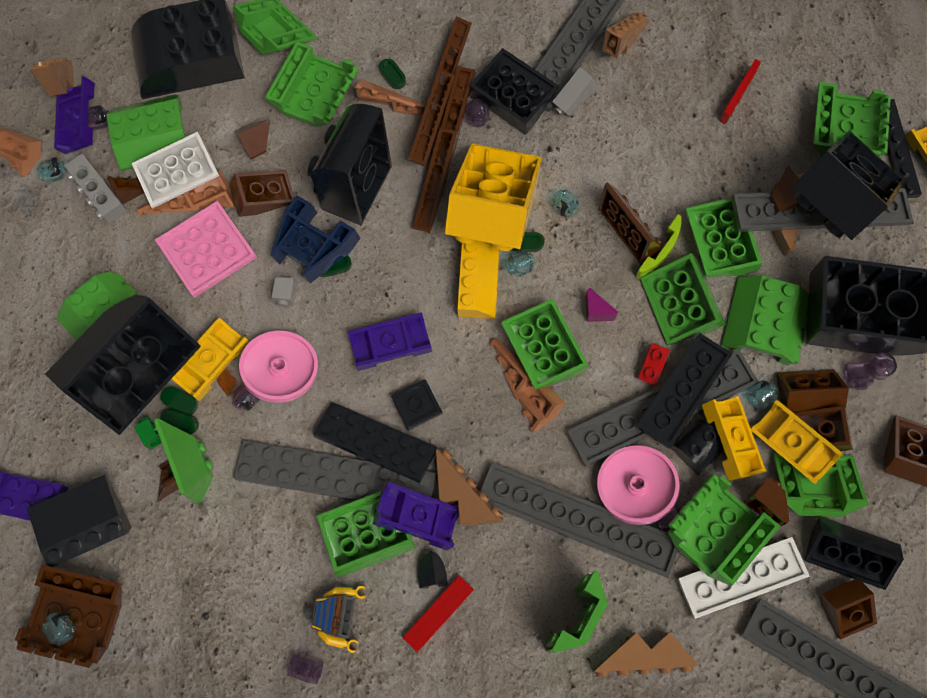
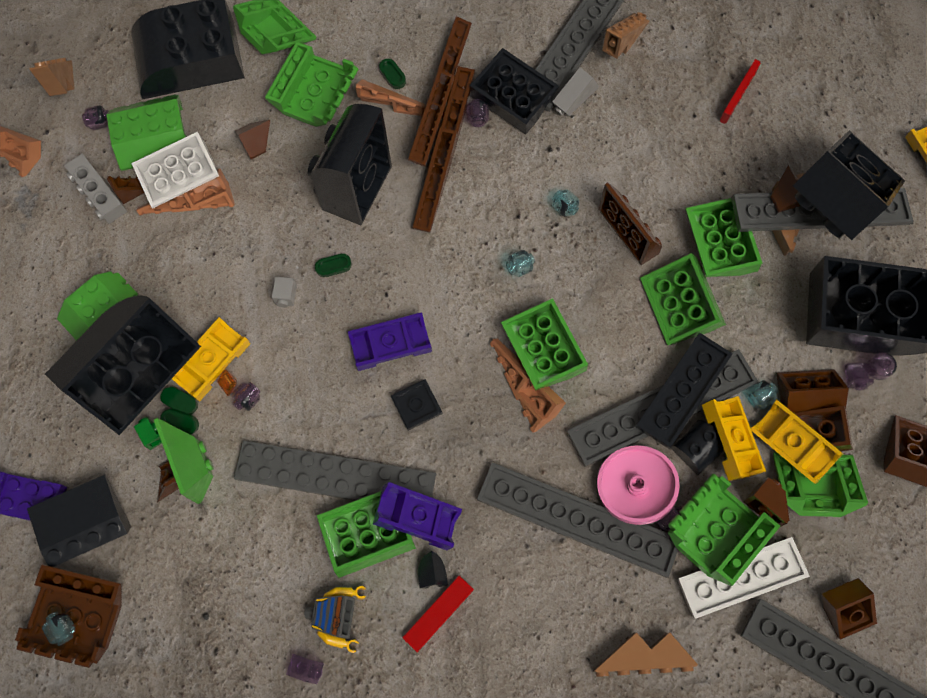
clear light blue head [37,157,67,183] -> none
dark purple piece [54,76,95,154] -> none
bright pink plate [155,201,257,298] -> none
reddish brown slope [229,170,295,217] -> none
bright pink dish [239,331,318,403] -> none
dark blue wedge [271,195,360,283] -> none
black plate [313,402,437,483] -> none
medium nougat slope [436,449,504,527] -> none
yellow brick [445,143,542,251] -> none
yellow slope [458,240,499,319] -> none
dark green tile [512,232,545,252] -> none
bright green slope [545,570,608,654] -> none
magenta slope [585,288,619,322] -> none
lime slope [636,214,681,279] -> none
red plate [638,343,670,386] -> none
bright green slope [721,275,809,366] -> none
black slope [804,516,904,590] -> none
bright green slope [813,82,891,158] -> none
black plate [885,99,922,199] -> none

